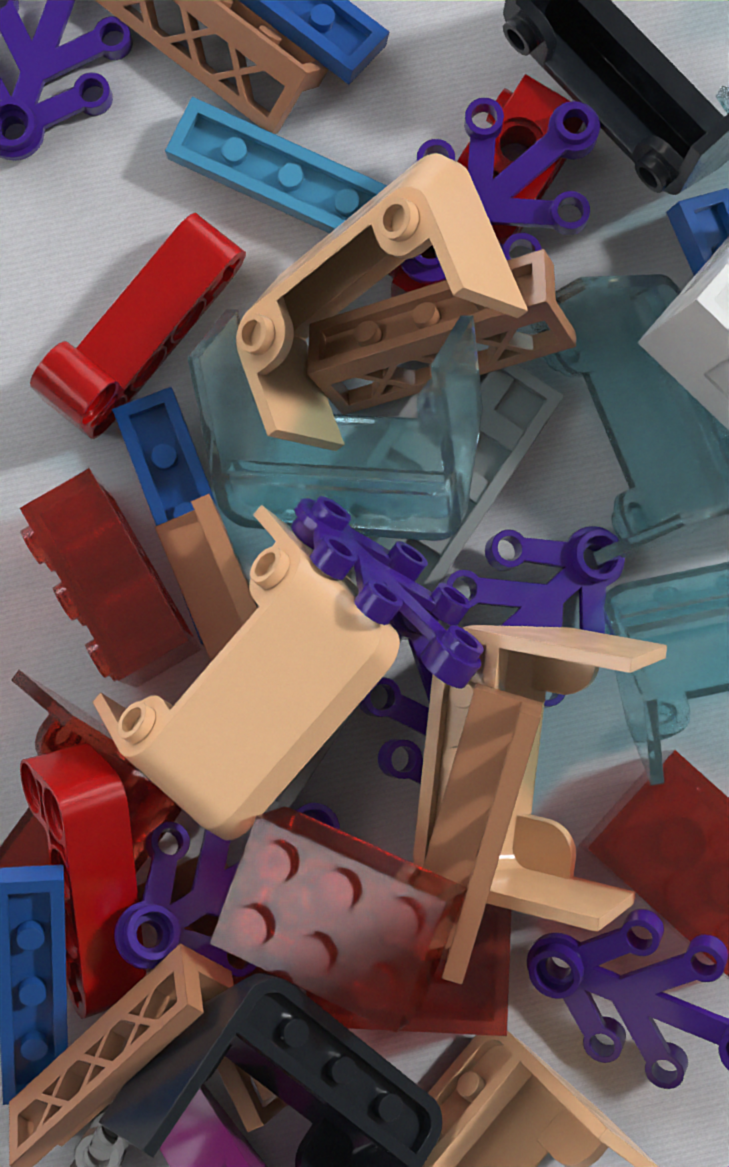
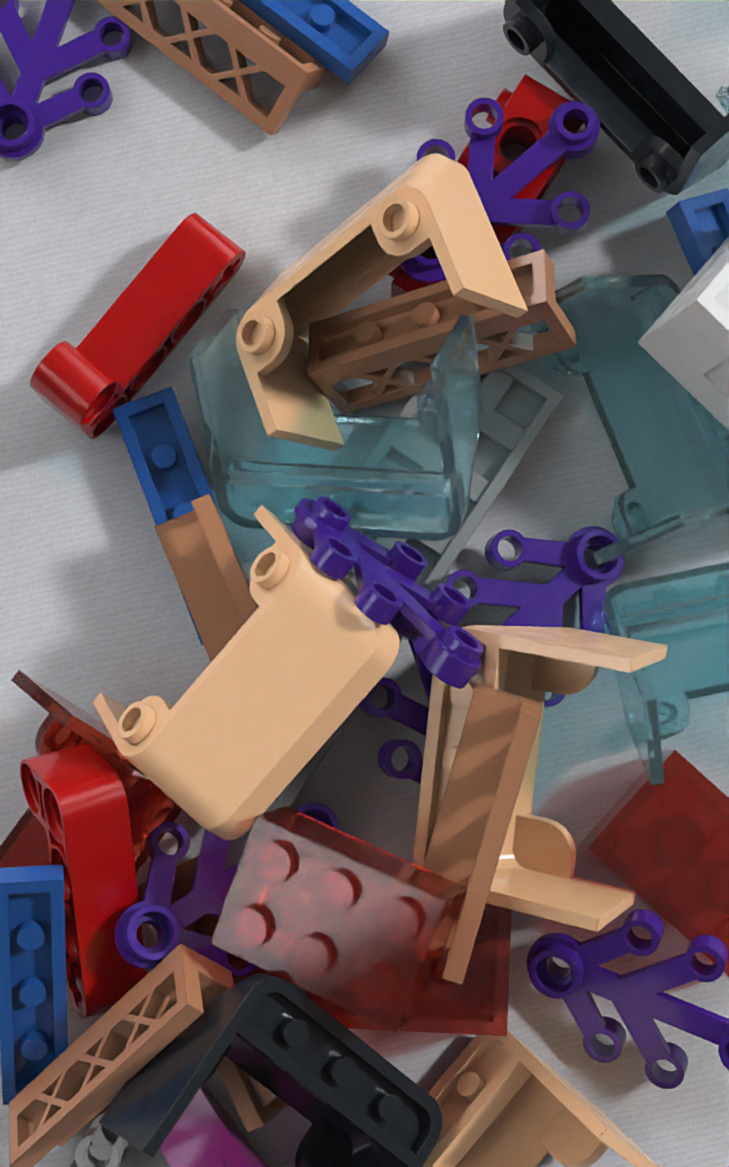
clear red brick [20,468,202,688] -> none
dark azure plate [165,97,387,234] -> none

